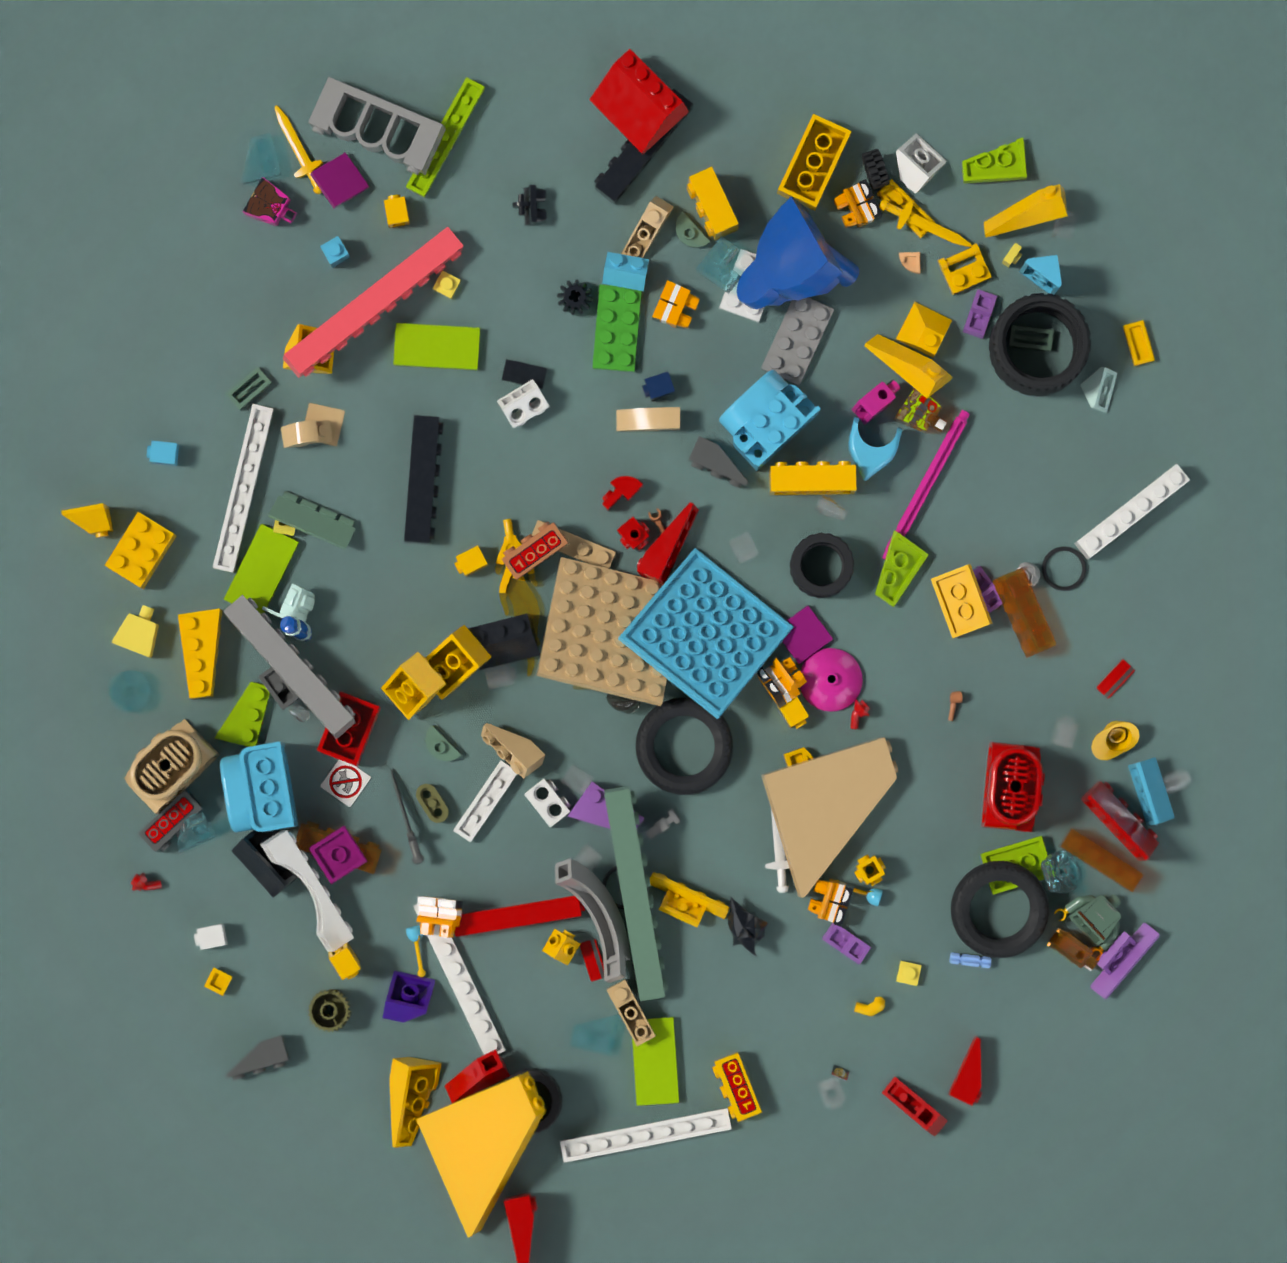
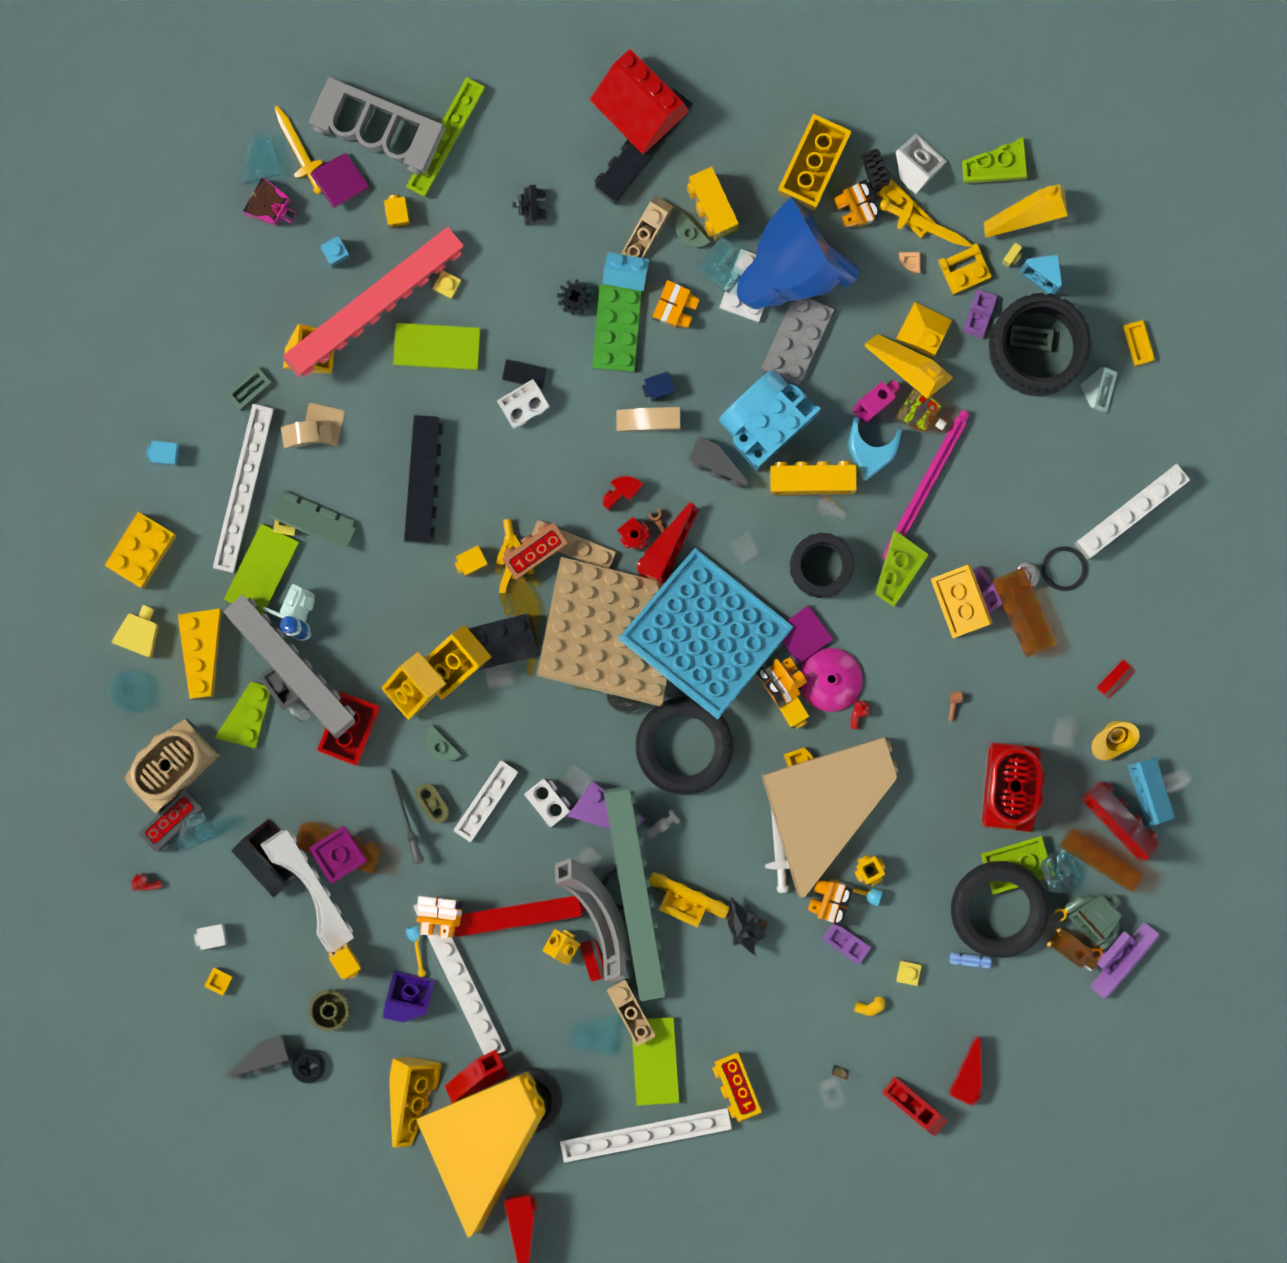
yellow slope [61,503,113,538] -> none
medium azure brick [220,742,299,832] -> none
sticker [320,760,371,807] -> none
tan slope [481,723,545,779] -> none
none -> black gear [291,1049,326,1084]

